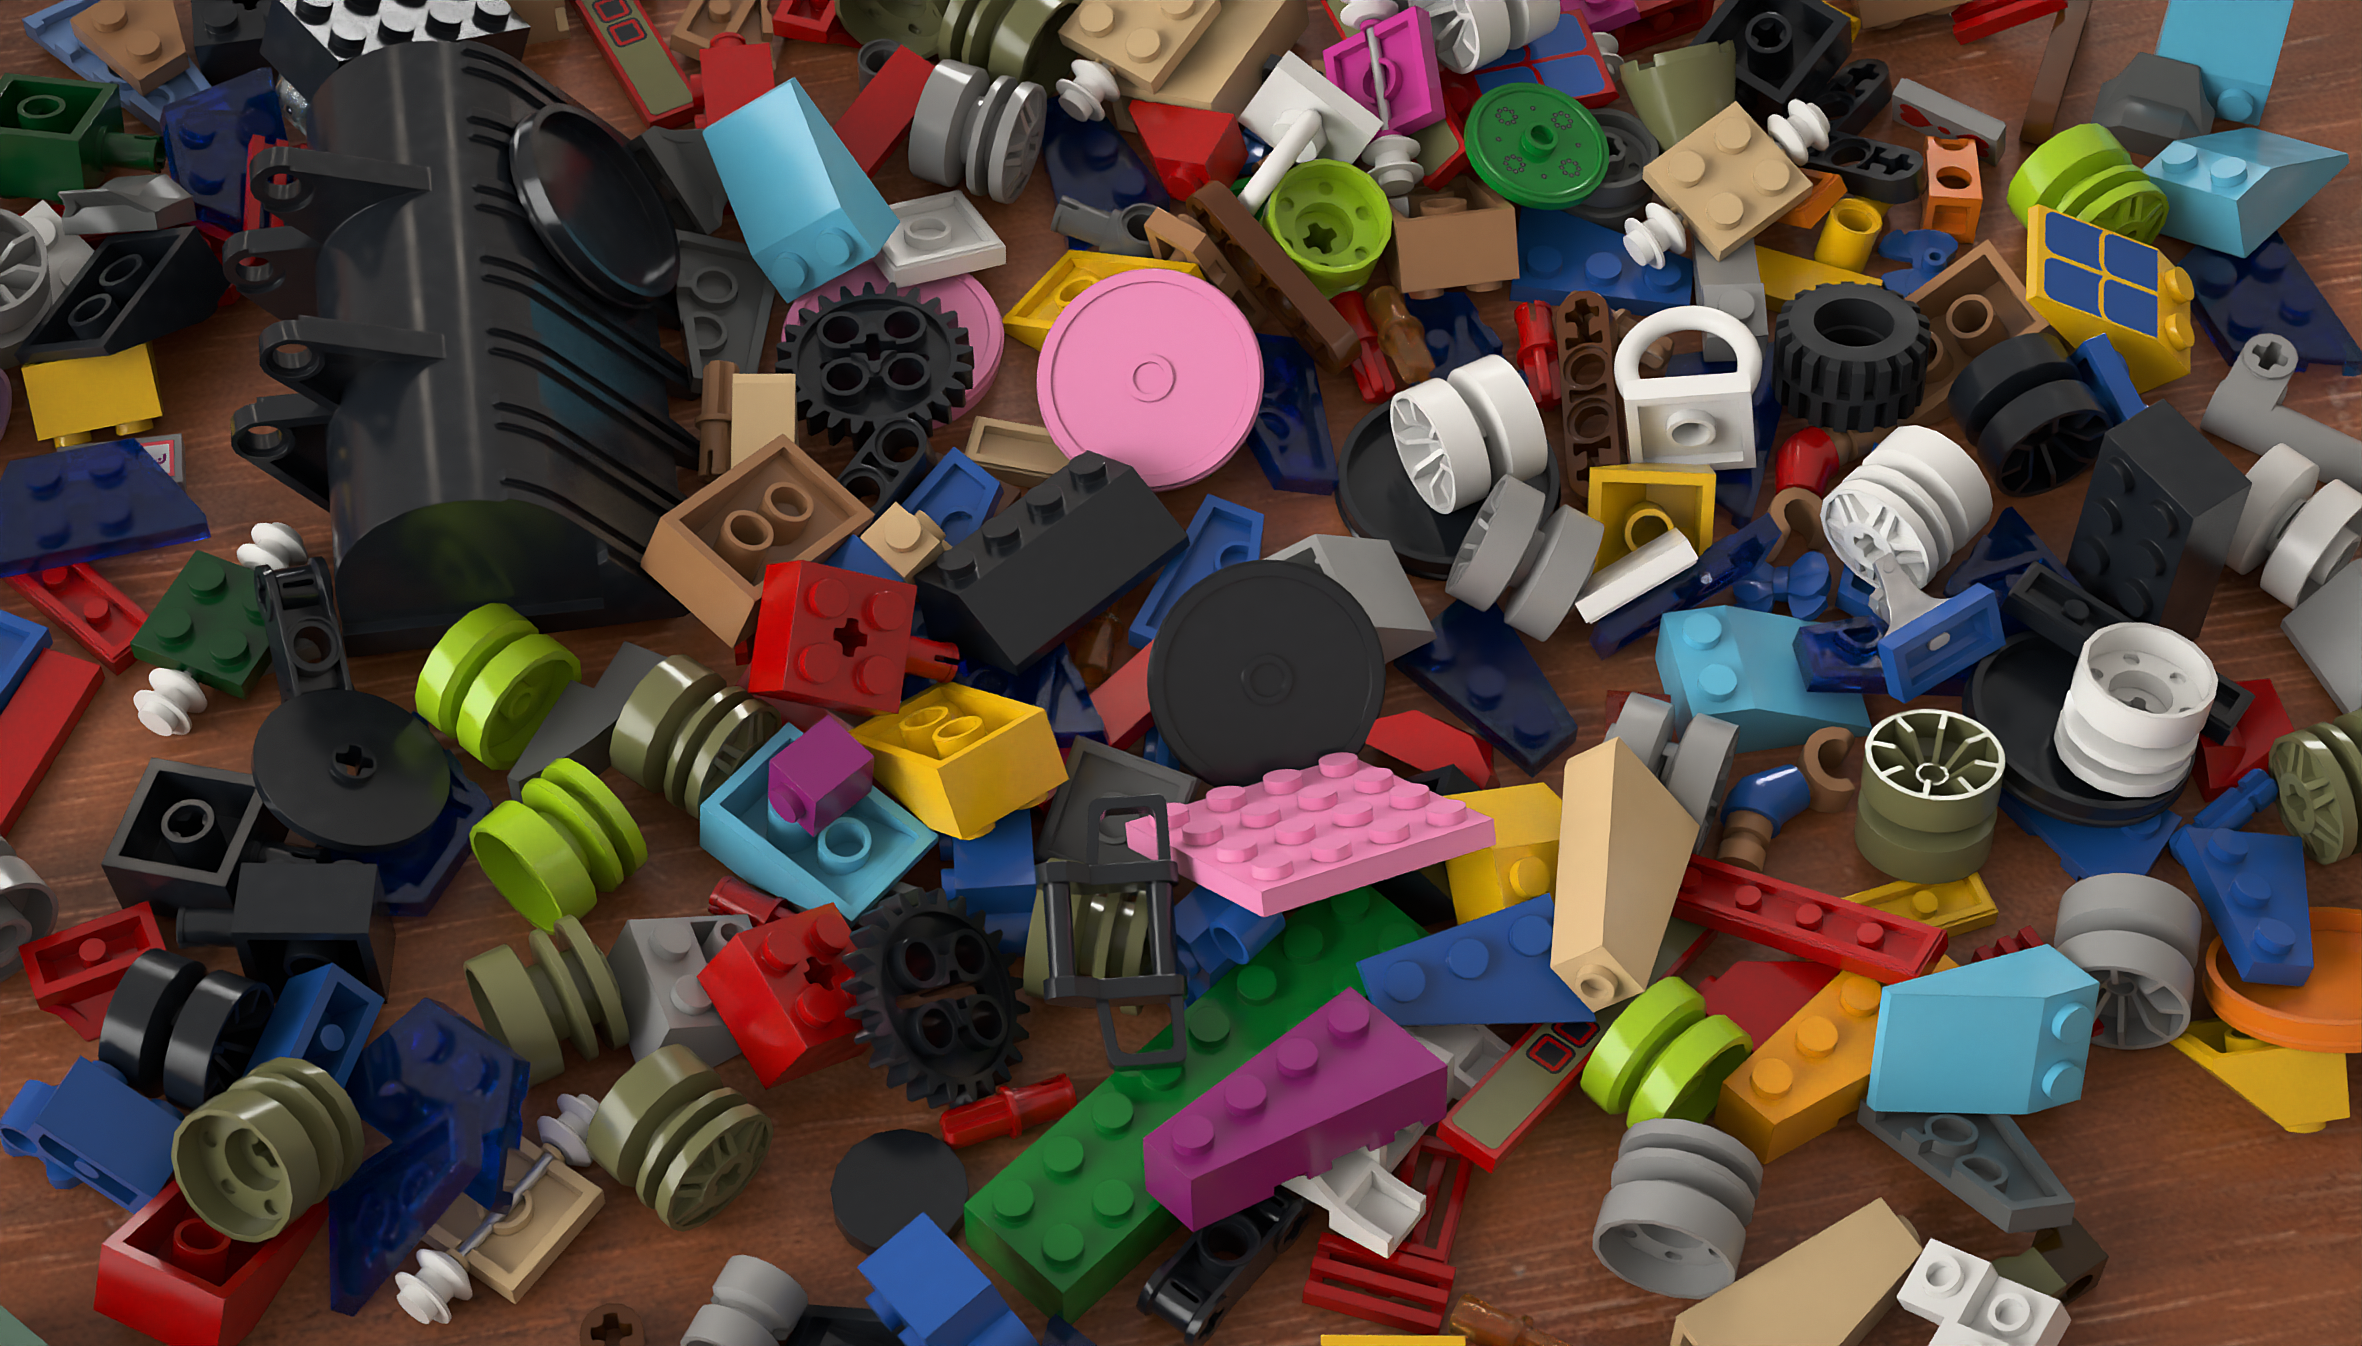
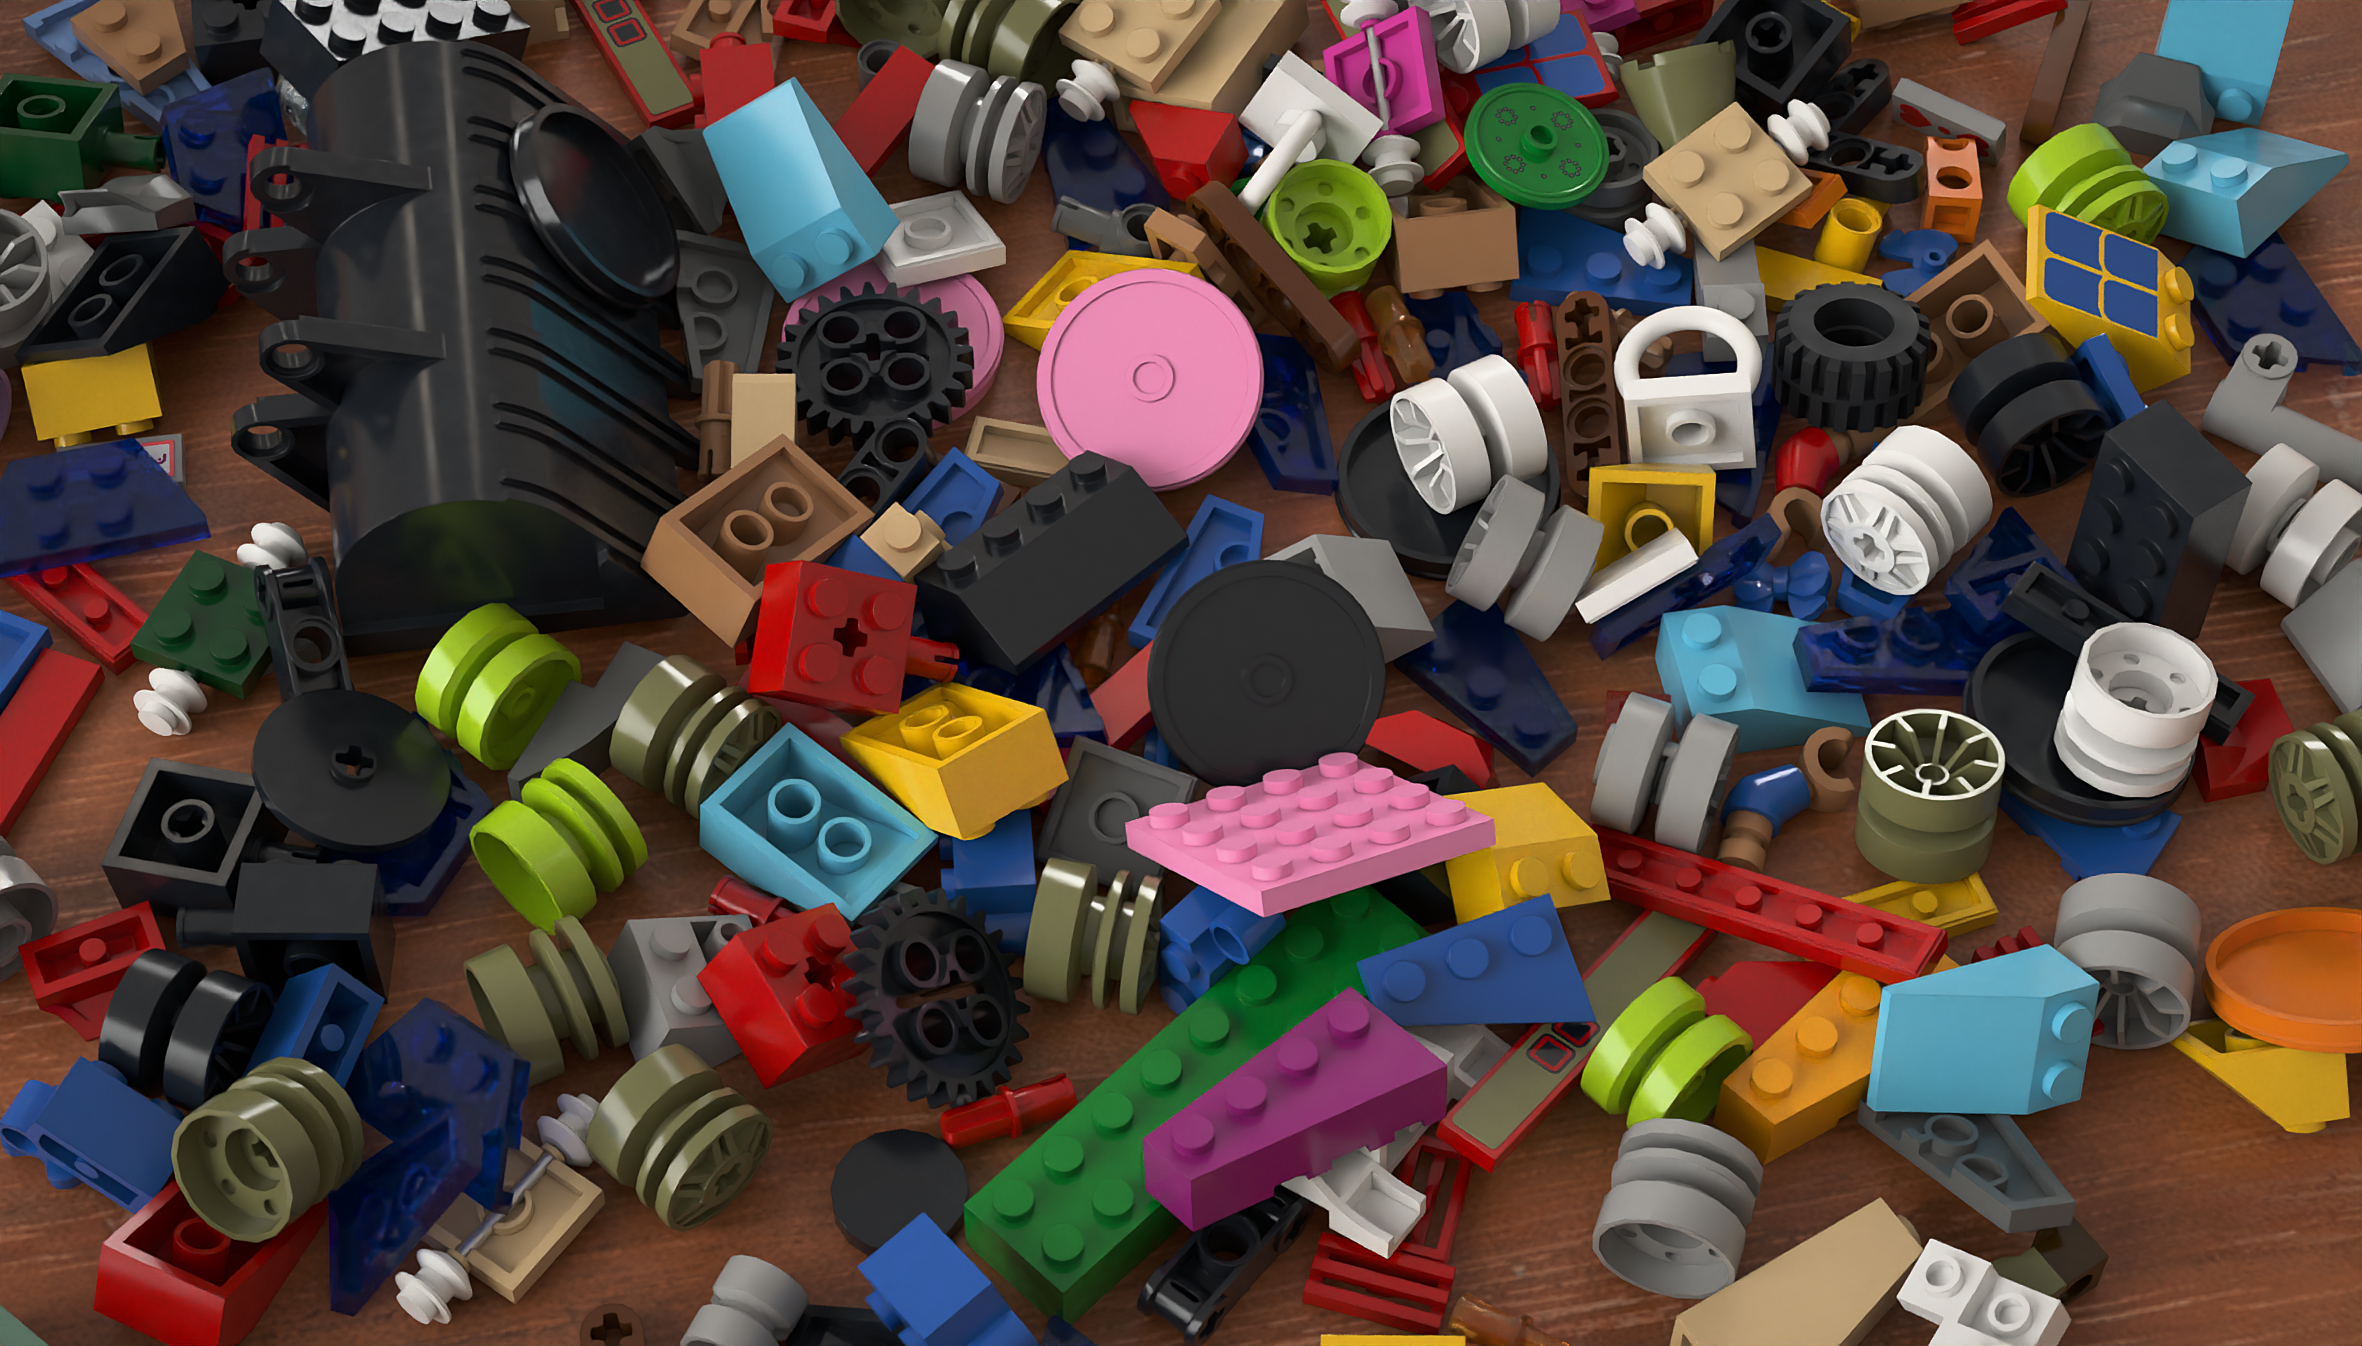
magenta brick [768,715,874,837] -> none
black bar [1034,794,1189,1072] -> none
tan slope [1550,736,1700,1012] -> none
blue piece [1868,553,2006,704] -> none
blue axle [2167,768,2279,868] -> none
blue wing [2175,827,2314,986] -> none

